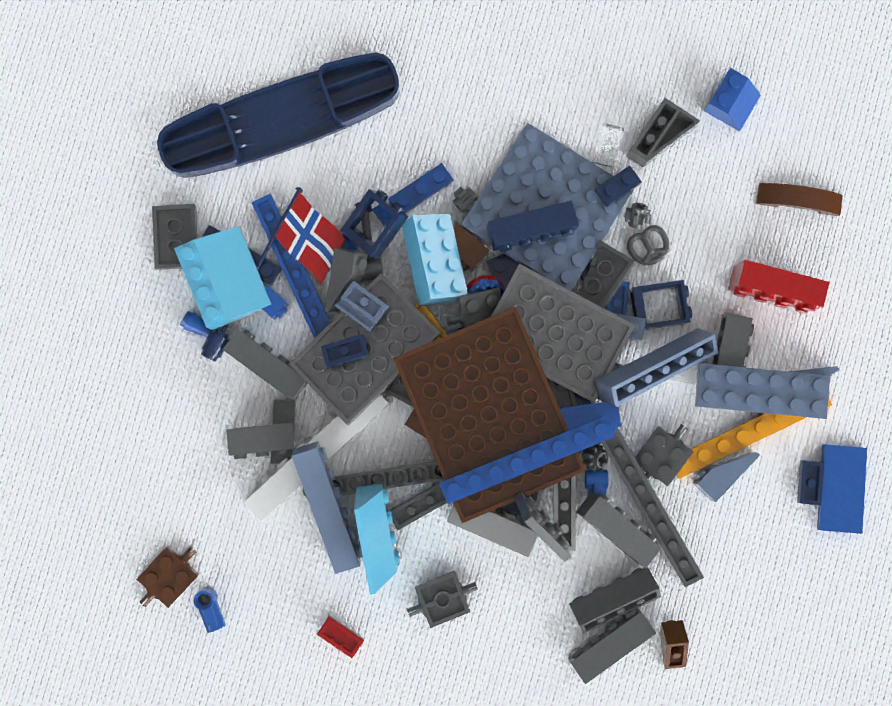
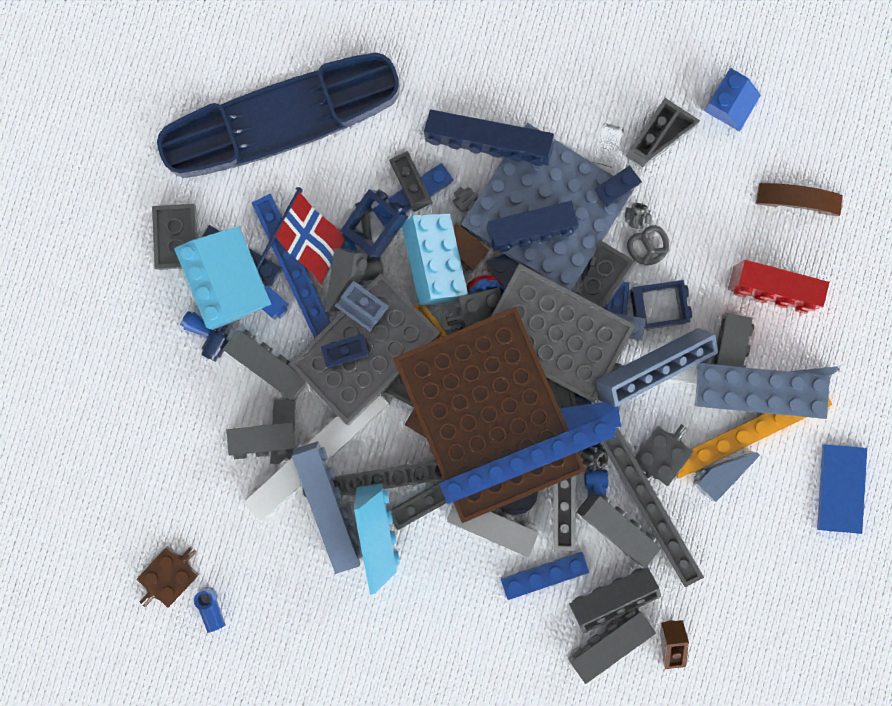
red plate [316,615,365,659] -> none
dark grey plate [407,570,478,628] -> none
dark grey plate [514,491,572,562] -> none
dark blue plate [797,460,824,505] -> none
none -> dark grey tile [389,151,433,212]
none -> dark blue brick [423,109,555,166]
none -> blue plate [501,551,589,600]

